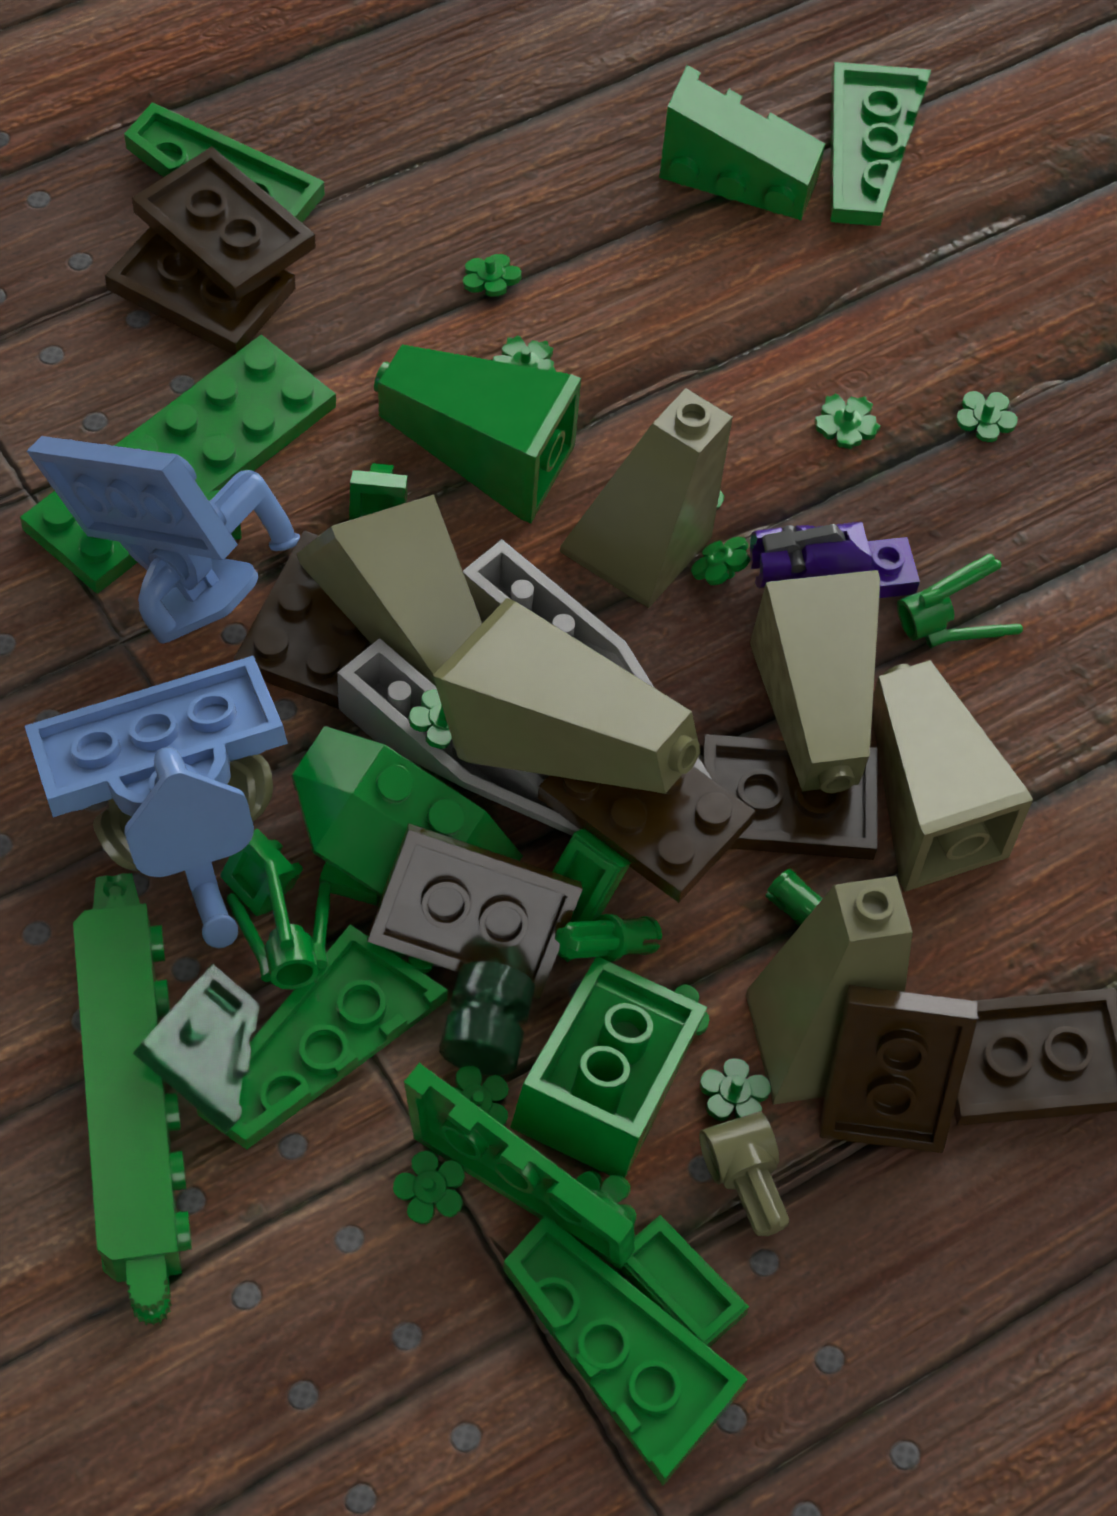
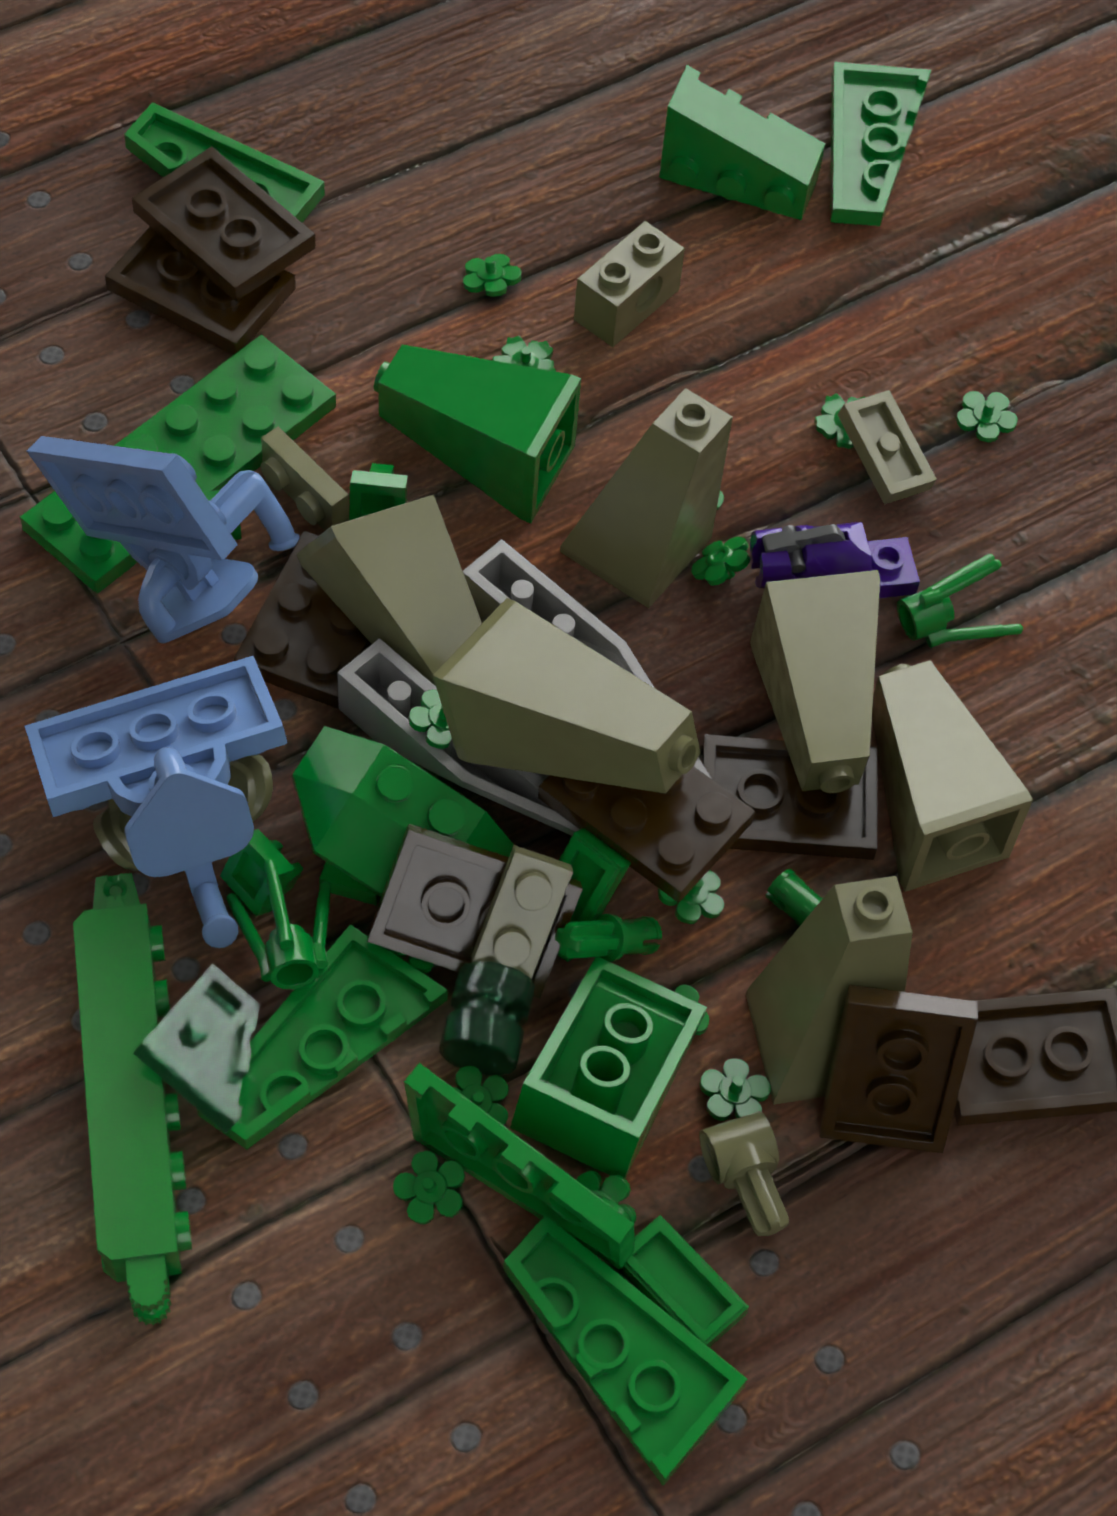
none -> olive plate [261,427,349,531]
none -> olive plate [471,845,573,983]
none -> olive brick [574,221,685,347]
none -> green plant [657,870,725,924]
none -> olive plate [838,390,937,505]

